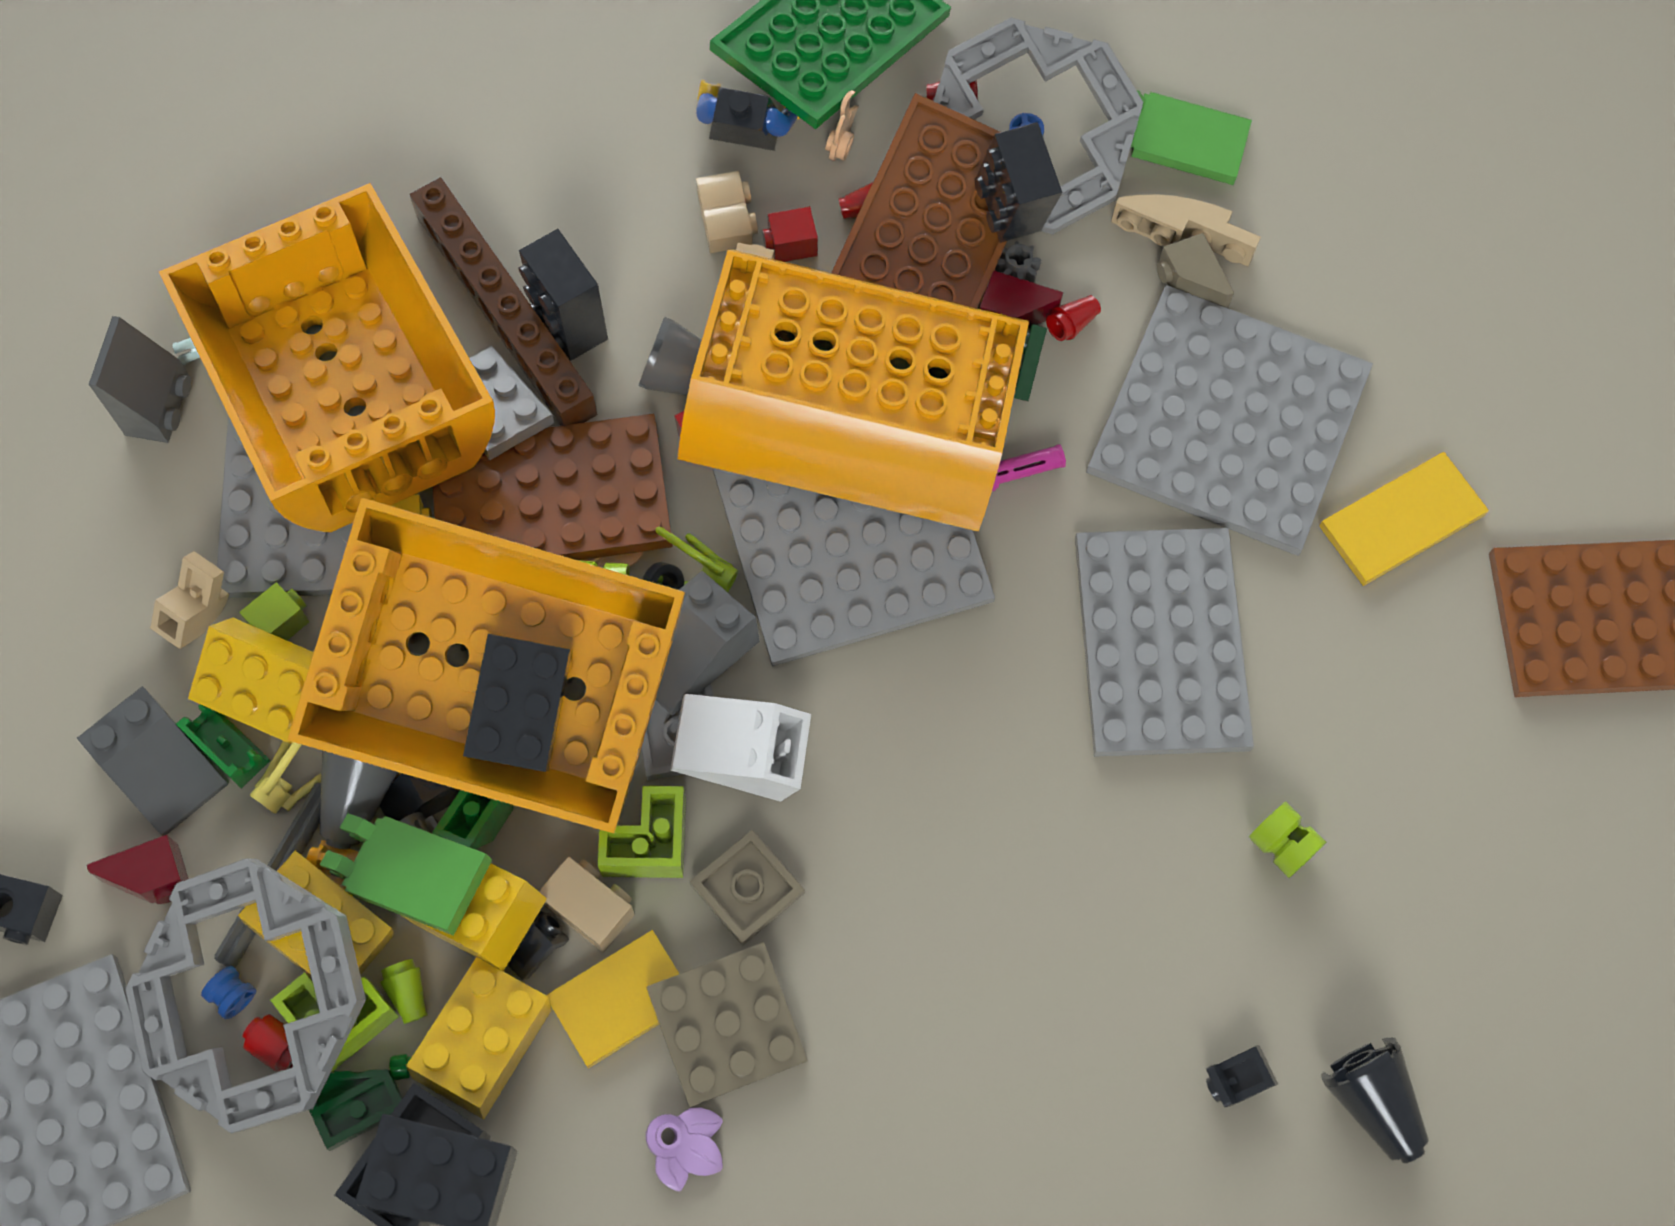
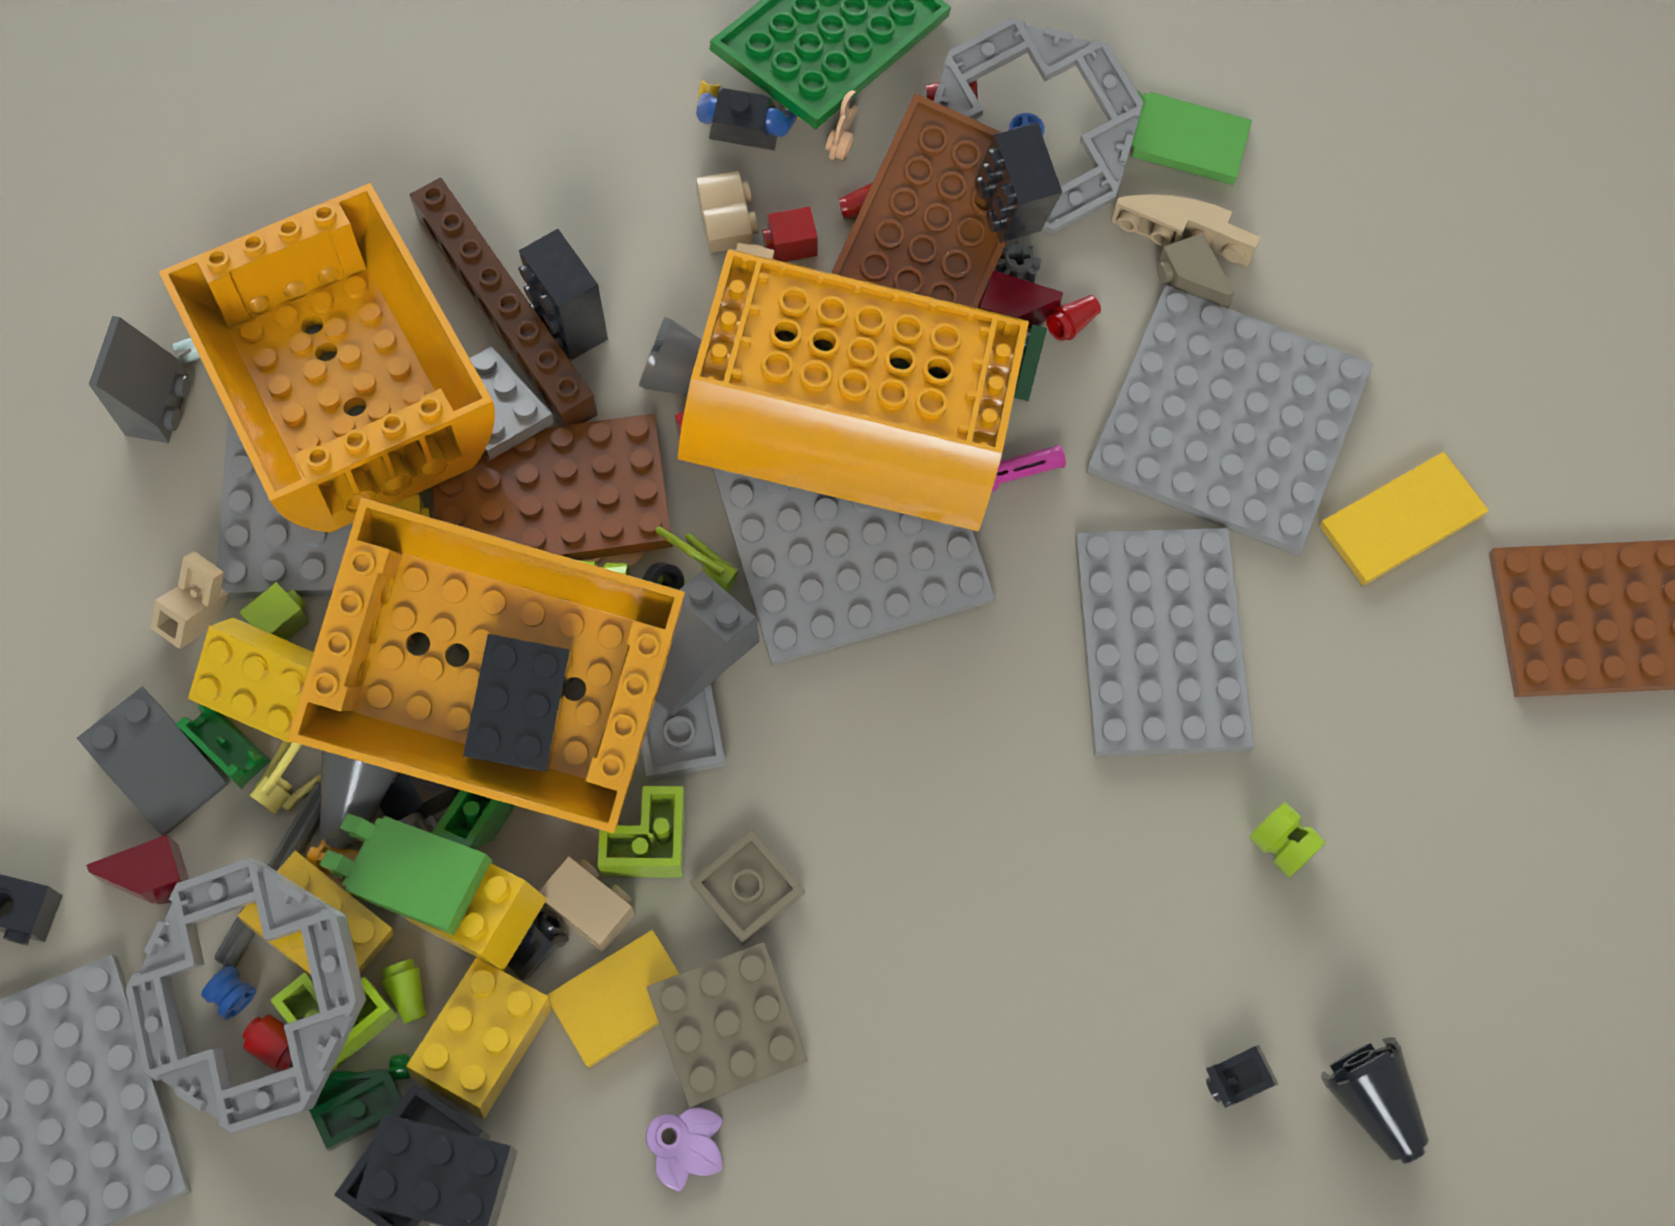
white slope [670,694,811,802] -> none

